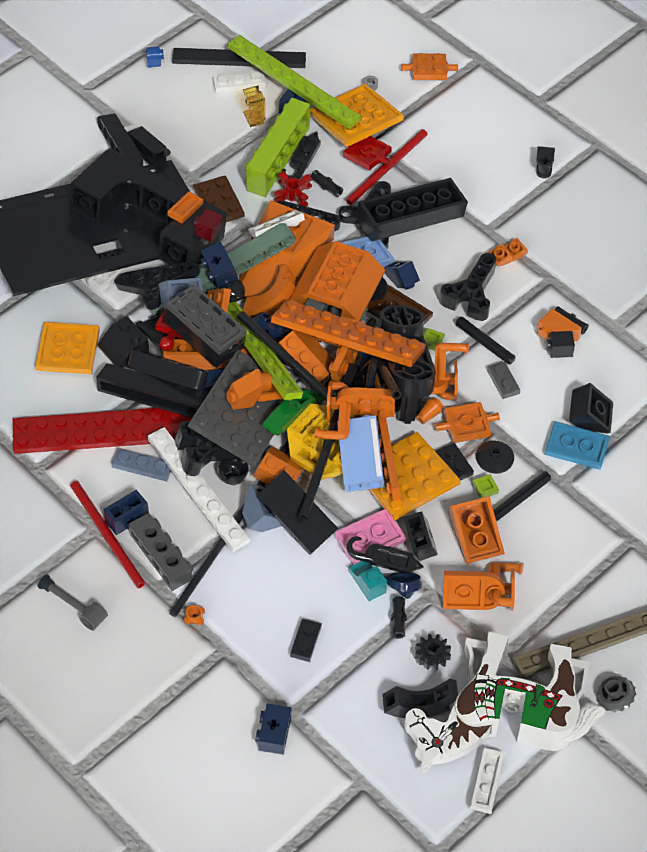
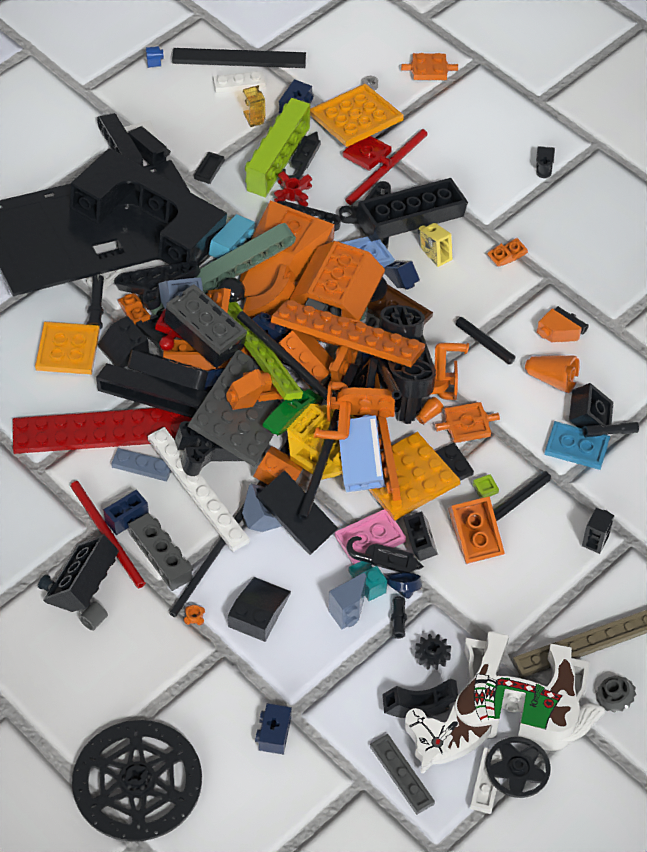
orange tile [167,192,204,224] -> none
reddish brown plate [193,175,245,222] -> none
dark red brick [194,209,223,242] -> none
dark blue brick [201,241,238,287] -> none
black hair [217,458,249,486] -> none
lime plate [228,35,361,129] -> none
white plate [248,210,305,238] -> none
black plate [290,618,322,662] -> none
black pin [311,170,344,198] -> none
lime plate [424,328,445,351] -> none
black beam [439,253,496,321] -> none
orange plate [443,563,524,611] -> none
black dish [476,441,514,474] -> none
dark grey plate [487,361,520,399] -> none
black brick [546,331,575,358] -> none
none -> black slope [43,534,119,612]
none -> black piece [72,720,202,842]
none -> black pin [86,275,104,329]
none -> orange slope [118,293,151,325]
none -> black tile [194,152,225,184]
none -> medium azure brick [209,214,255,258]
none -> black slope [228,577,291,642]
none -> sand blue slope [329,573,366,630]
none -> dark grey tile [370,734,435,815]
none -> light yellow torso [417,223,452,267]
none -> black wheel [486,737,551,798]
none -> orange cone [525,355,580,393]
none -> black brick [582,507,615,554]
none -> black piece [583,422,639,437]

